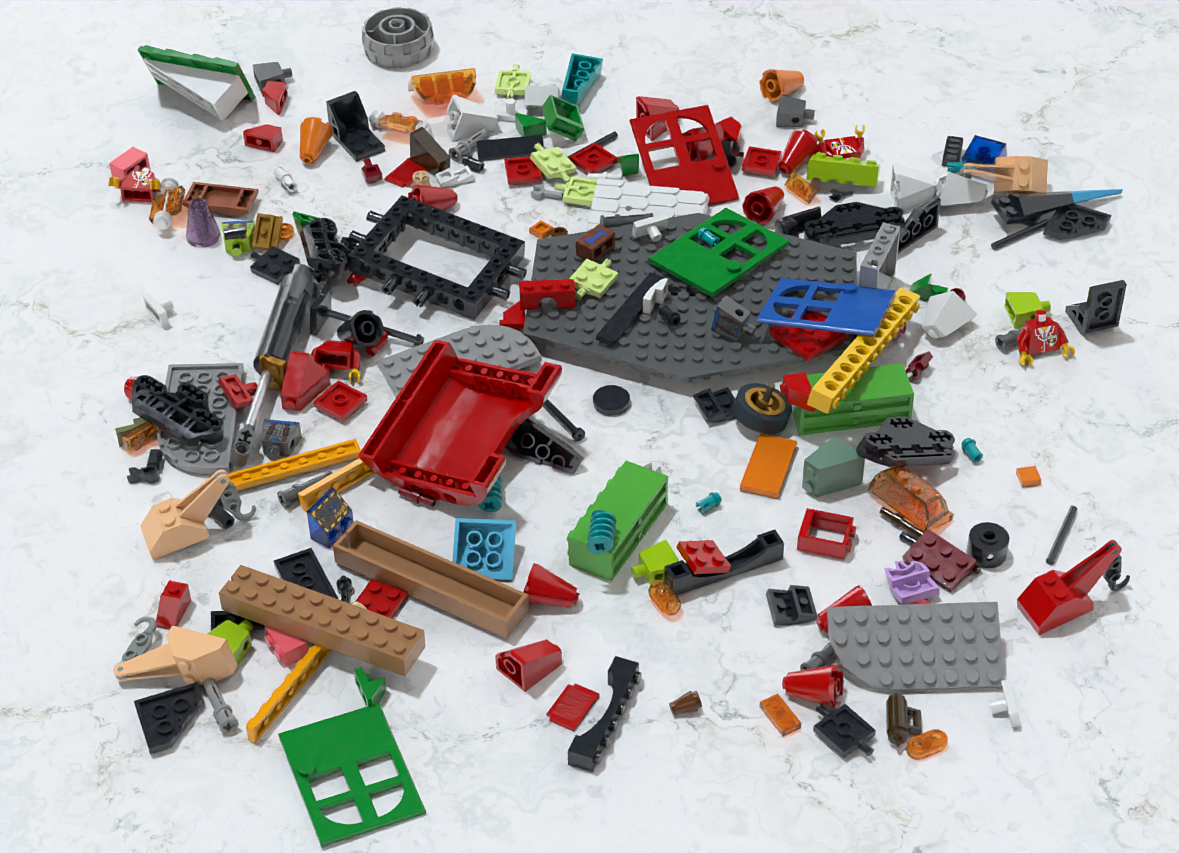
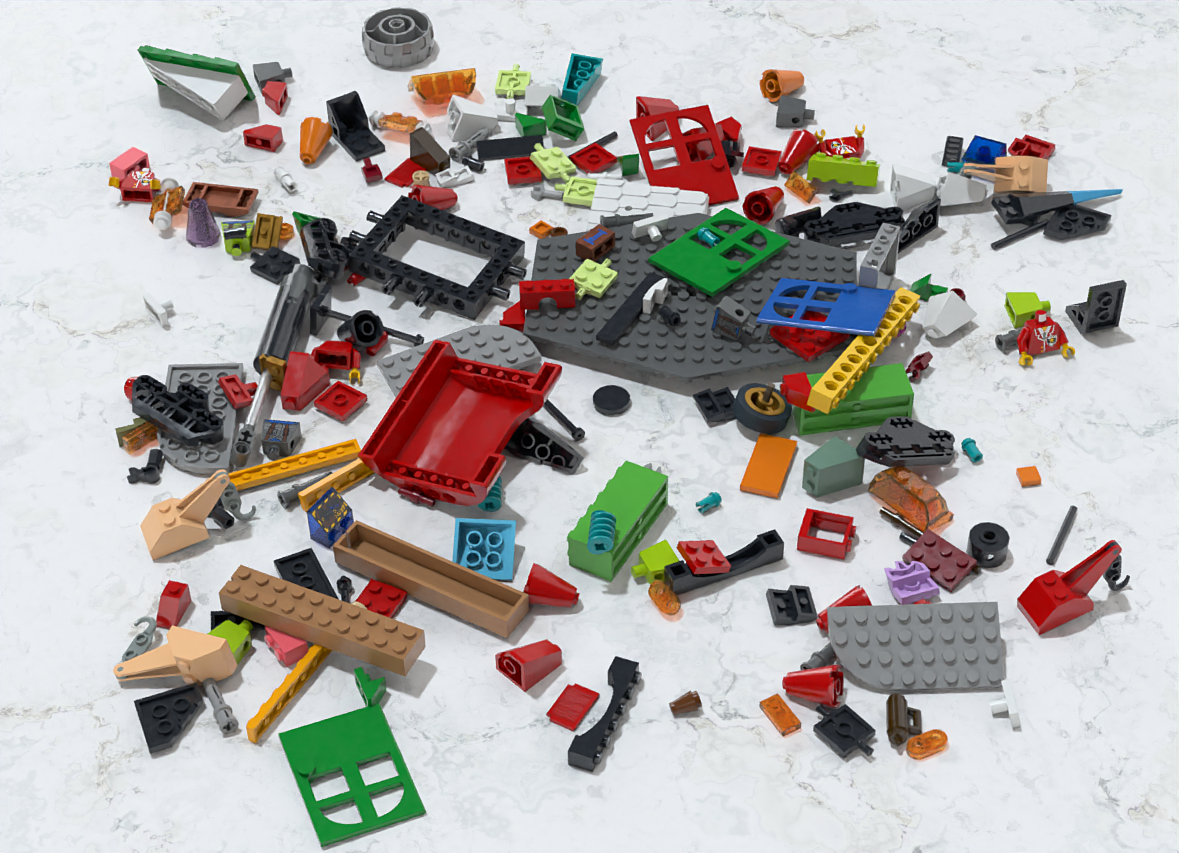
none -> red slope [1007,134,1056,160]

